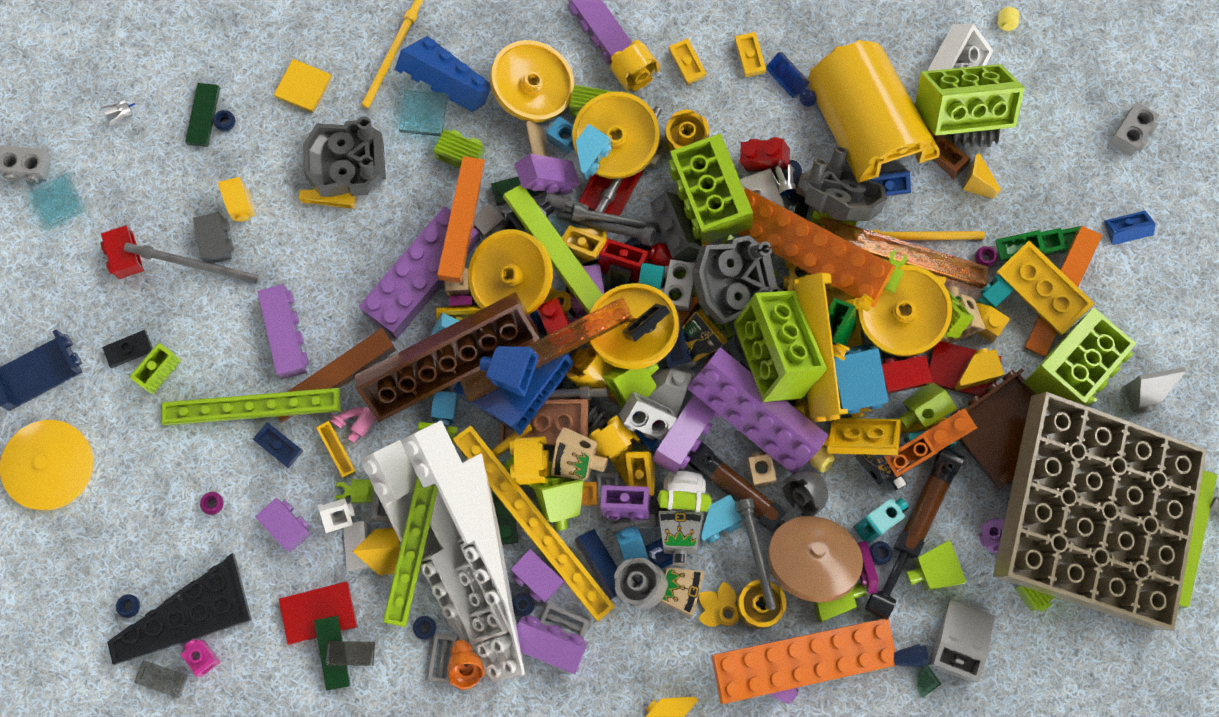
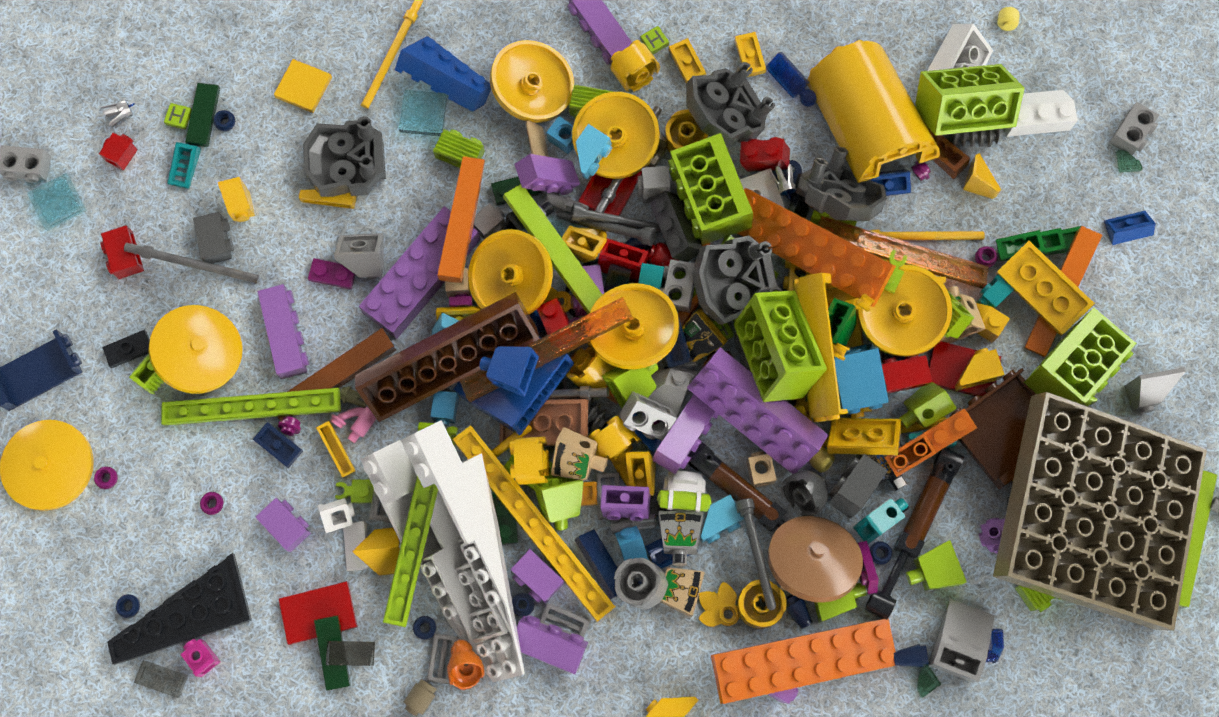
black plate [622,303,670,342] -> none
none -> magenta plate [94,466,118,489]
none -> red brick [99,132,138,171]
none -> yellow dish [148,305,242,394]
none -> lime tile [164,103,192,130]
none -> teal slope [167,142,201,189]
none -> magenta plate [278,416,301,436]
none -> magenta plate [308,258,355,290]
none -> light grey slope [334,233,384,279]
none -> olive pin [340,386,367,408]
none -> dark tan brick [403,679,437,716]
none -> light grey brick [637,166,670,204]
none -> lime tile [640,26,669,54]
none -> dark grey brick [686,62,775,146]
none -> dark blue cone [785,594,813,629]
none -> dark grey brick [828,454,888,519]
none -> magenta plate [911,161,931,181]
none -> clear blue arm [986,628,1004,664]
none -> white slope [1005,90,1078,137]
none -> clear green tile [1116,150,1143,173]

